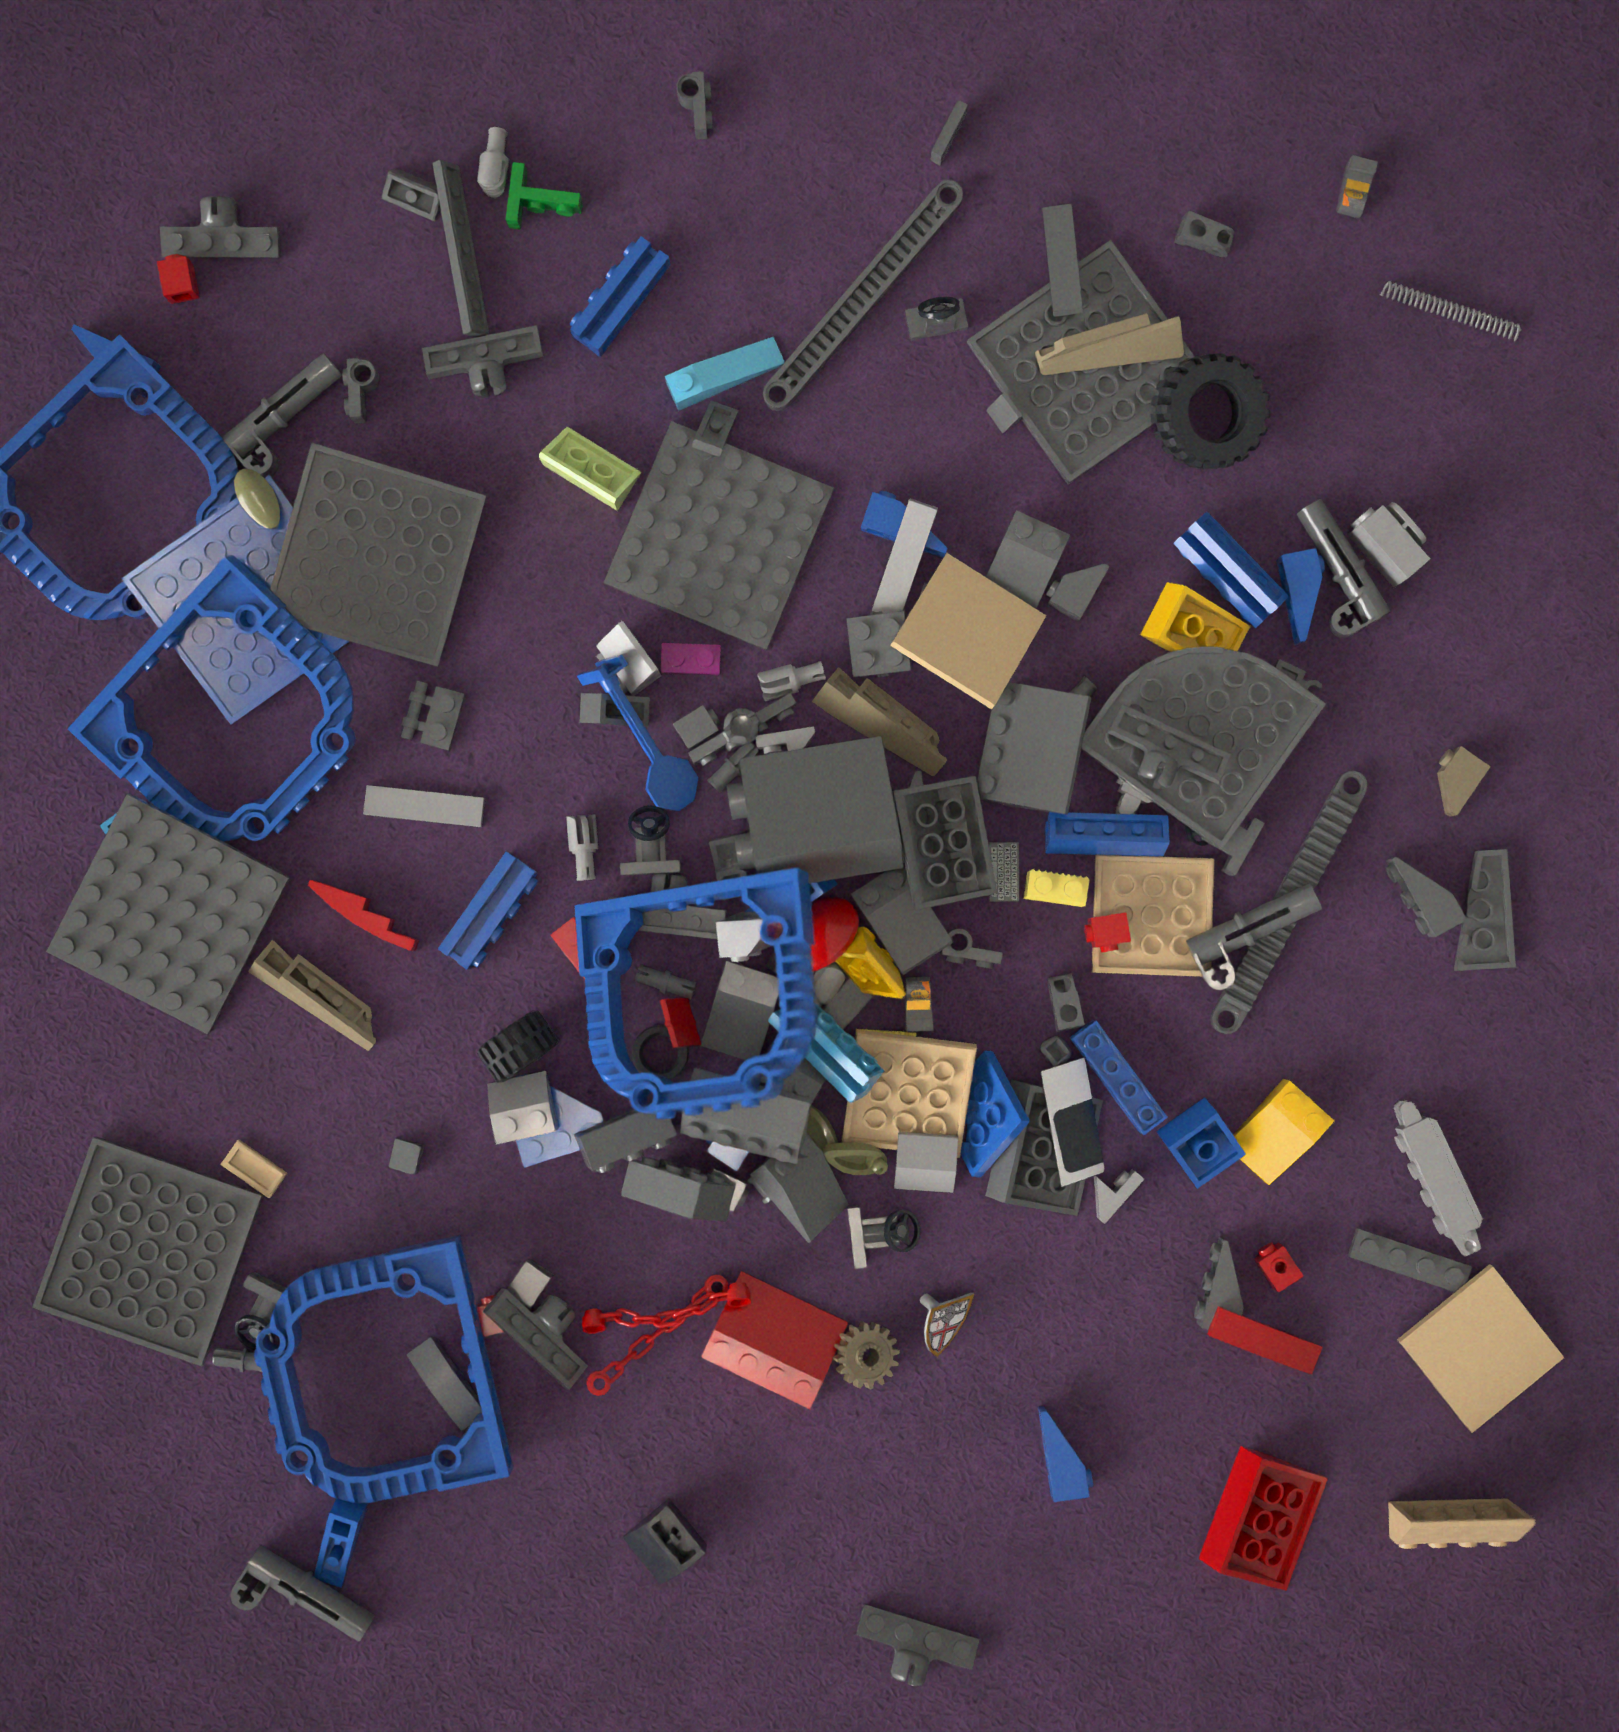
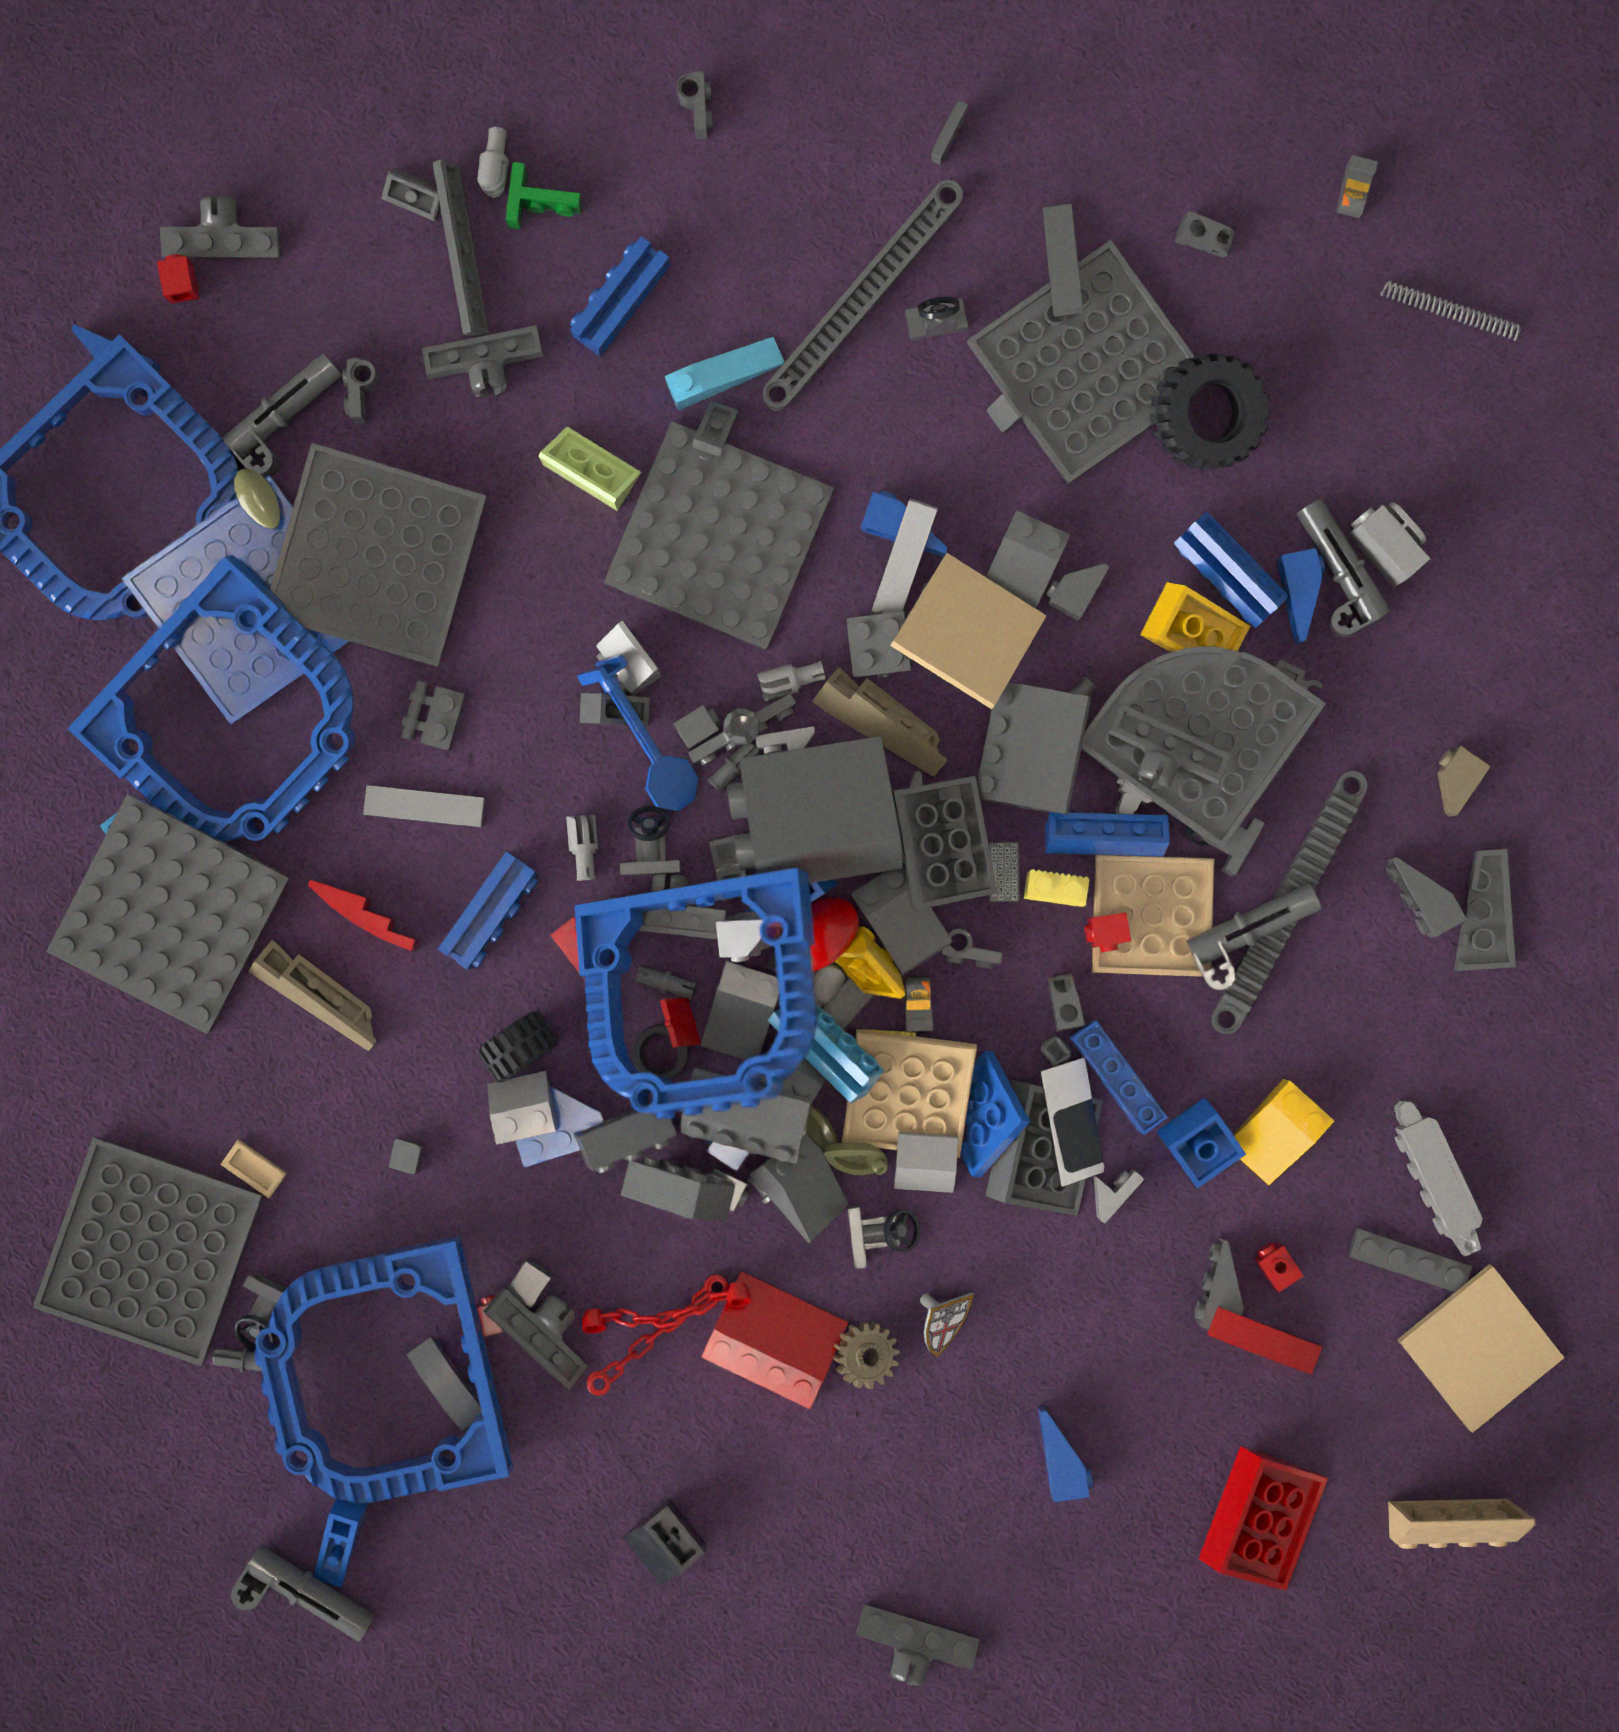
magenta plate [661,643,721,675] -> none
dark tan wedge [1035,313,1184,375] -> none

